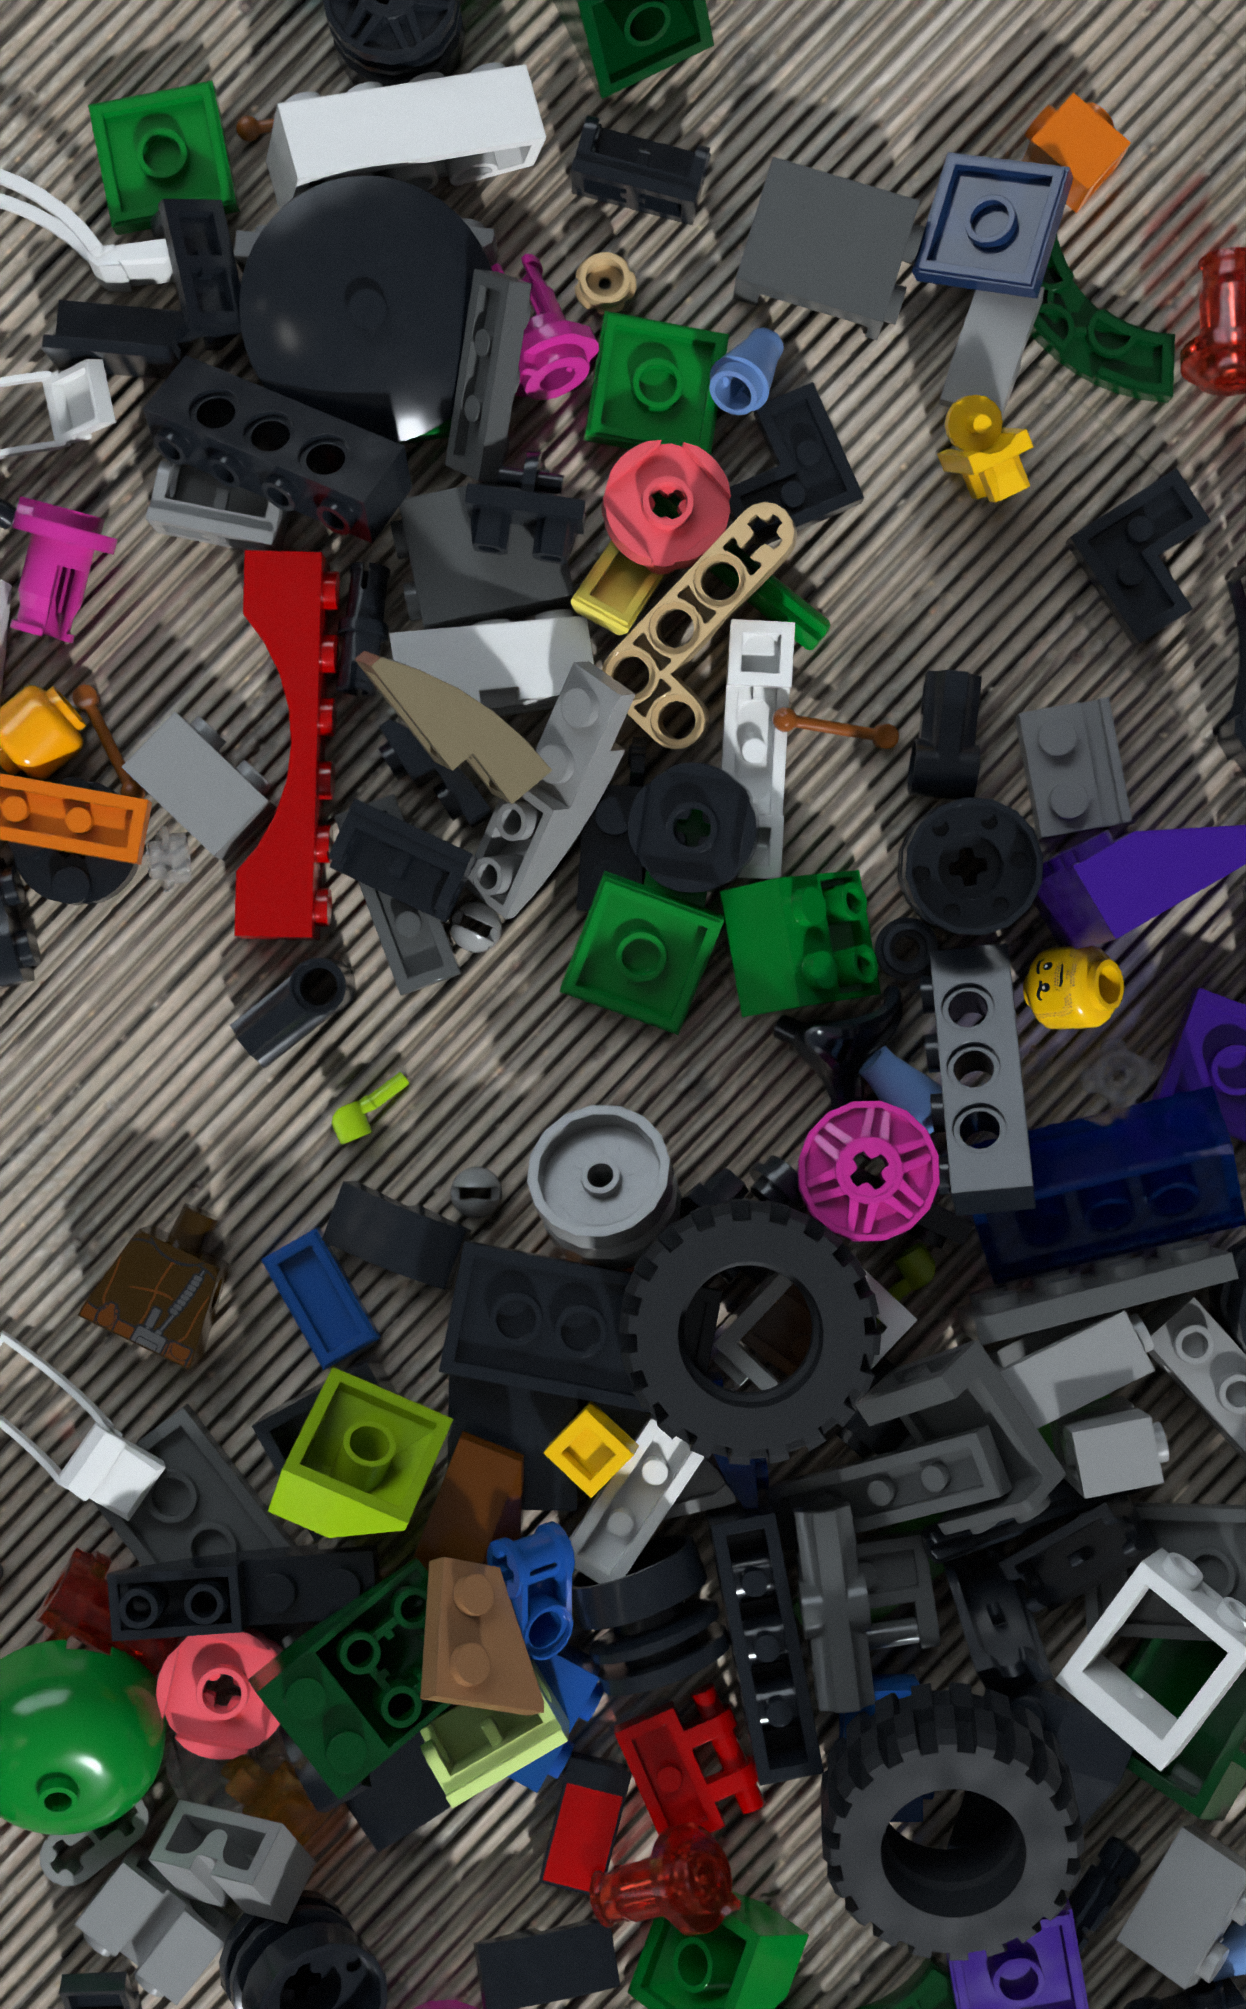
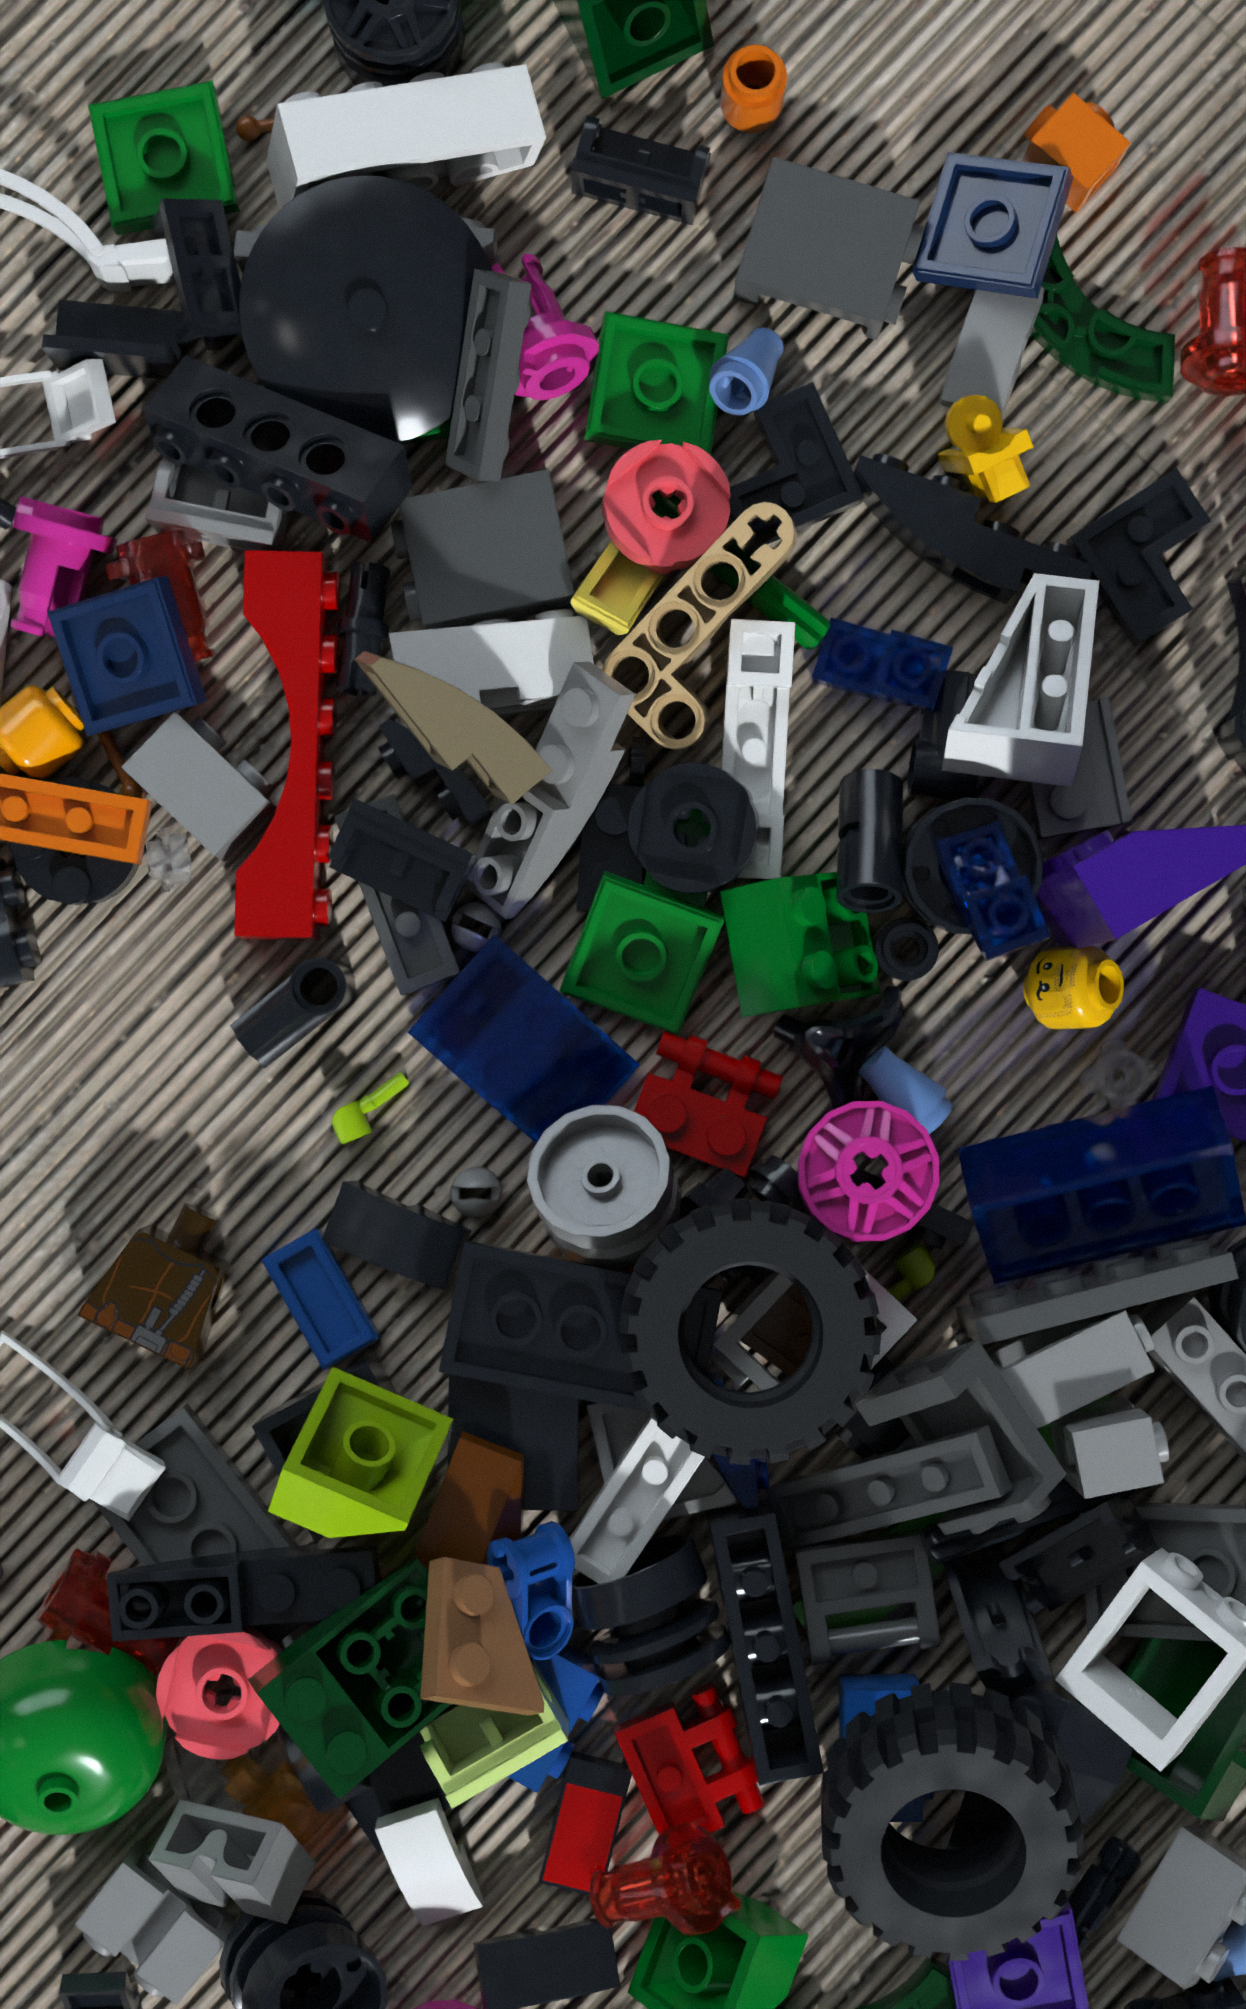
light grey beam [40,1790,155,1886] -> none
black hips [465,451,586,565] -> none
yellow plate [543,1401,639,1498] -> none
tan plate [575,252,637,315] -> none
dark orange hinge [772,707,899,749] -> none
dark grey piece [793,1500,875,1713] -> none
brick [920,943,1036,1216] -> none
none -> dark blue plate [47,576,207,736]
none -> clear red piece [104,529,216,661]
none -> white slope [375,1798,484,1926]
none -> clear blue slope [408,935,640,1144]
none -> red plate [633,1031,783,1177]
none -> orange brick [720,45,787,133]
none -> clear blue slope [812,617,953,711]
none -> black pin [836,769,903,913]
none -> black slope [853,454,1094,604]
none -> clear blue slope [934,820,1051,961]
none -> white wedge [942,573,1099,787]

